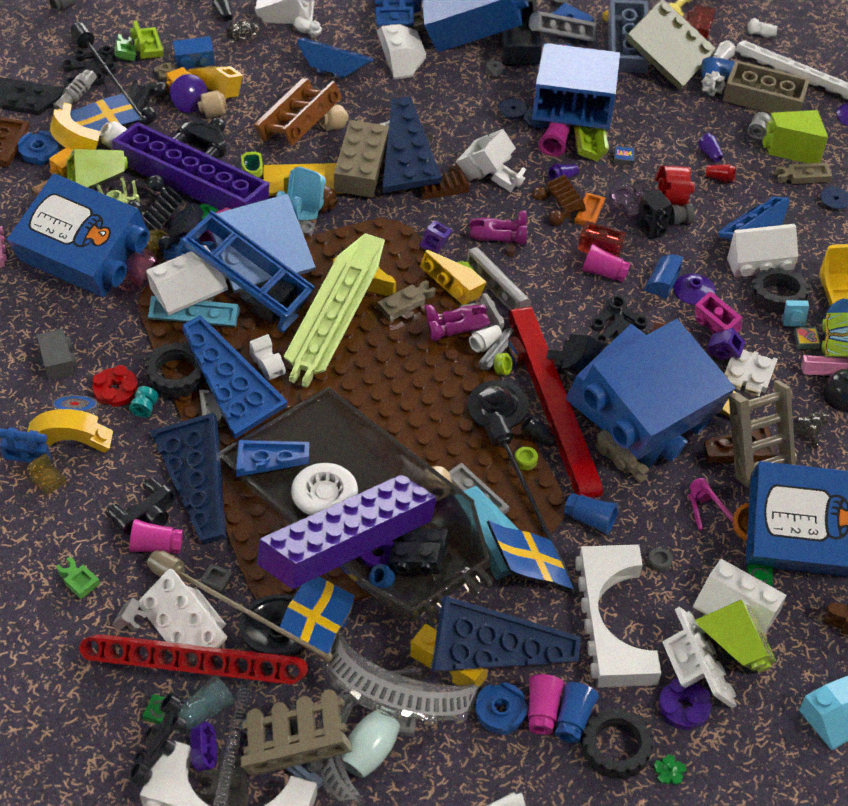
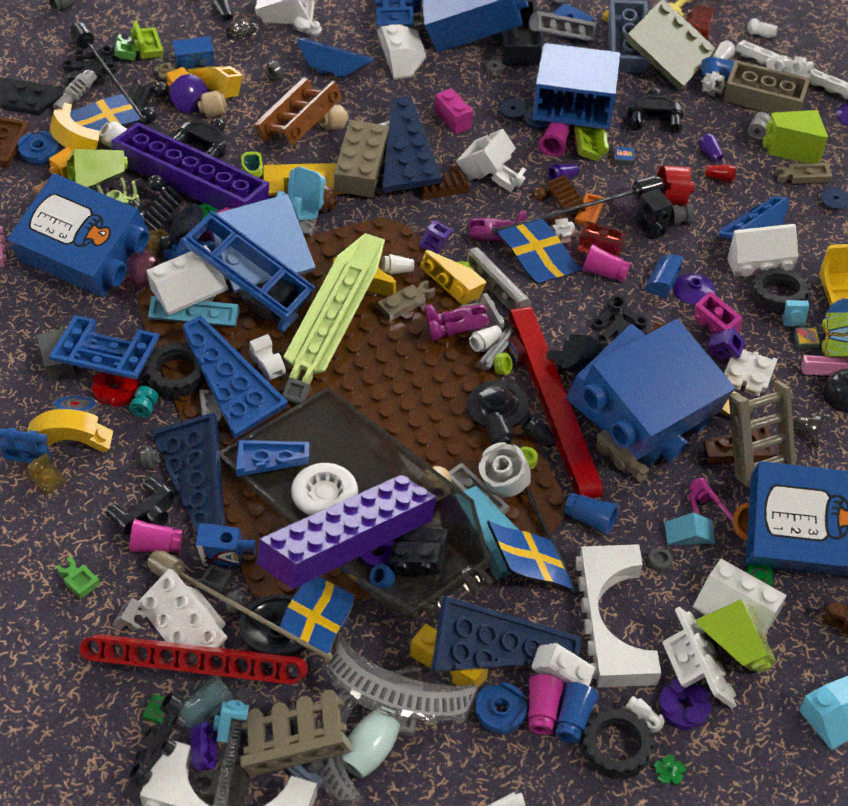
none -> blue slope [49,315,160,380]
none -> dark grey plate [140,446,159,470]
none -> blue torso [196,523,256,566]
none -> medium azure bracket [213,700,249,743]
none -> dark grey plate [226,590,247,615]
none -> dark grey tile [266,61,284,81]
none -> dark grey tile [282,378,311,407]
none -> white cone [382,254,414,275]
none -> dark pink brick [434,88,473,134]
none -> white brick [479,442,531,498]
none -> flag [492,176,664,284]
none -> white brick [532,643,594,686]
none -> white gear [551,218,576,244]
none -> white arm [625,696,664,732]
none -> black connector [628,88,683,133]
none -> medium azure slope [664,513,715,545]
none -> white brick [766,55,814,78]

